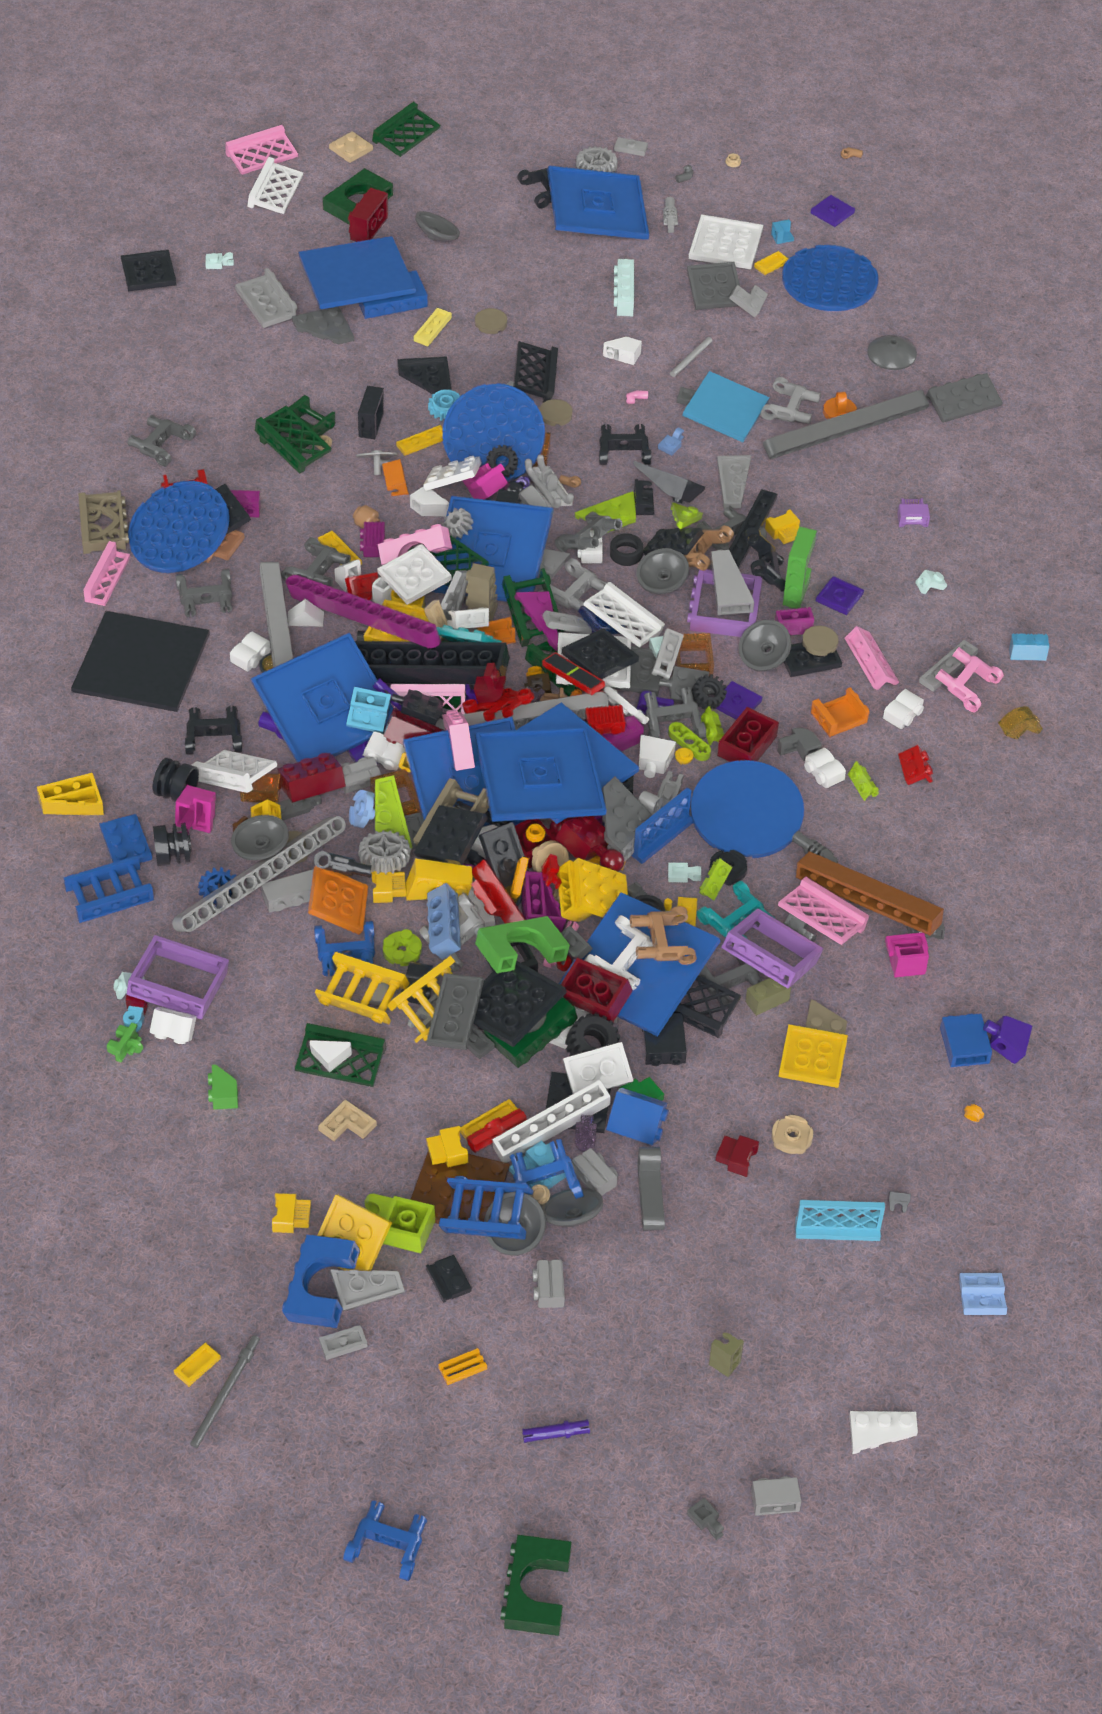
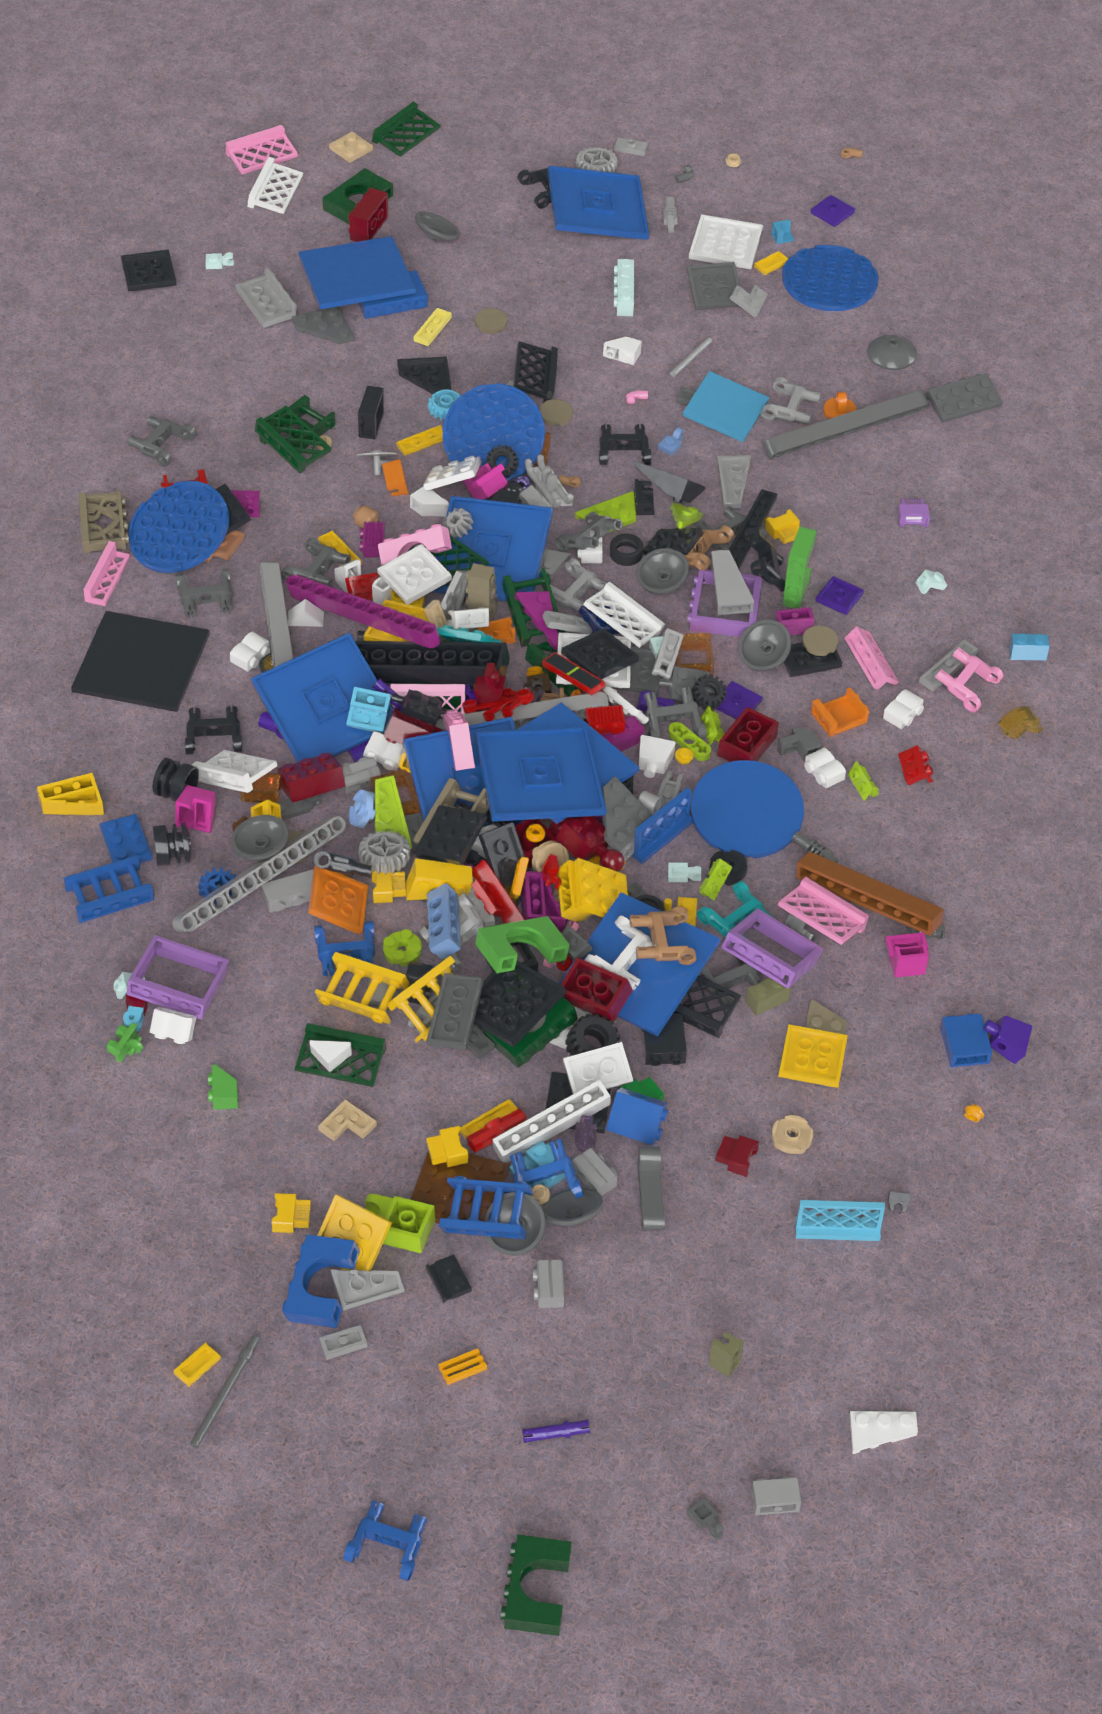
light blue slope [959,1273,1007,1315] -> none

